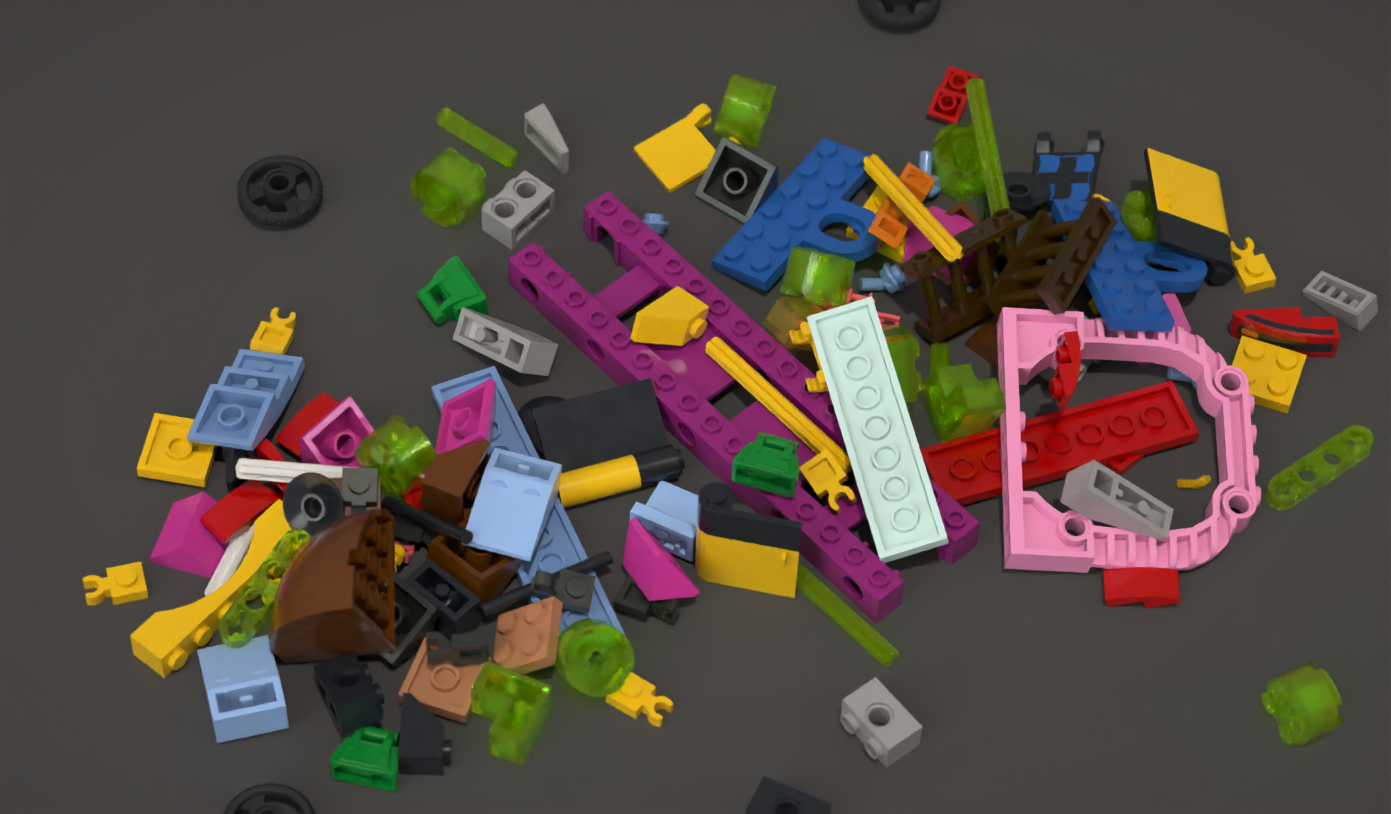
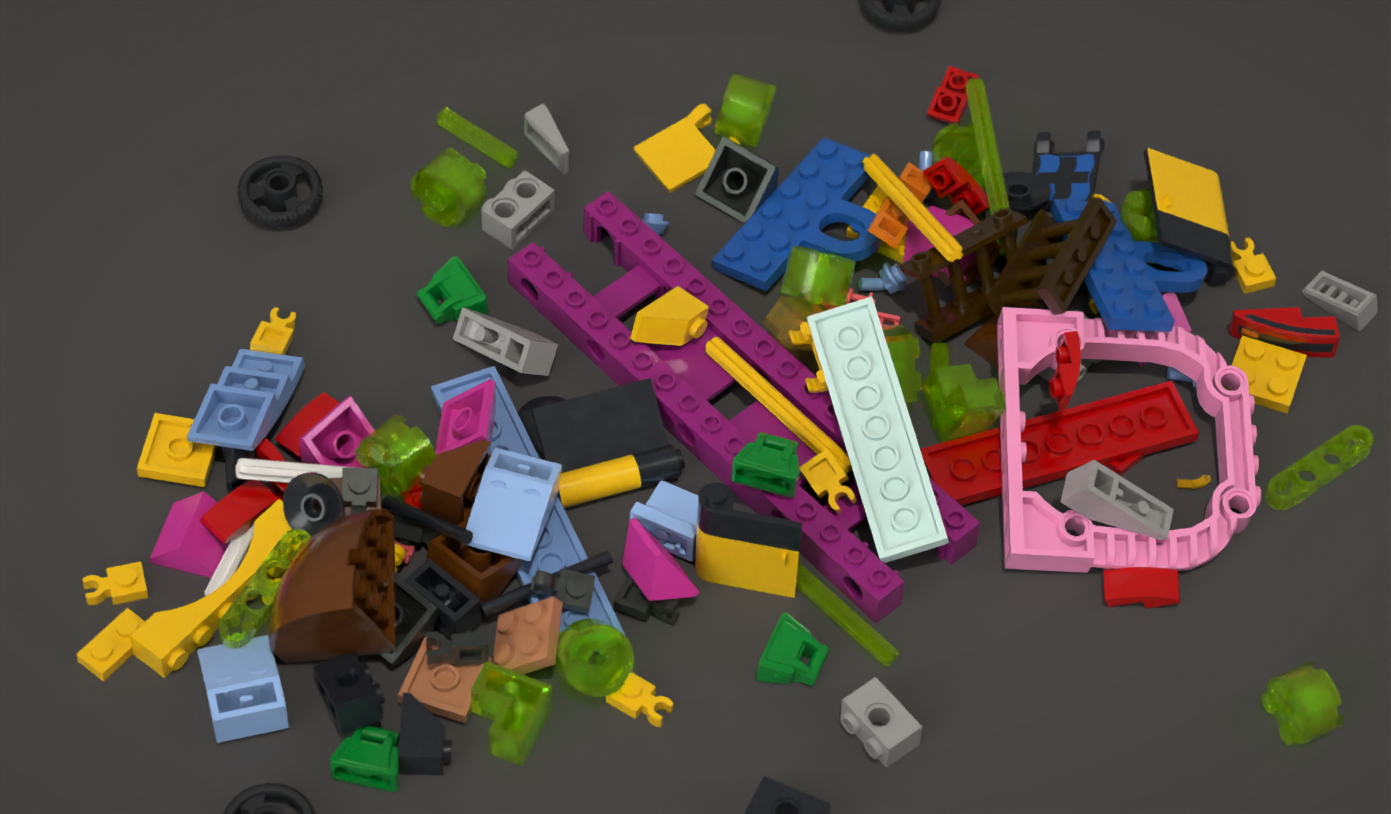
none -> yellow plate [76,608,145,682]
none -> green piece [756,612,830,685]
none -> red slope [922,156,993,215]

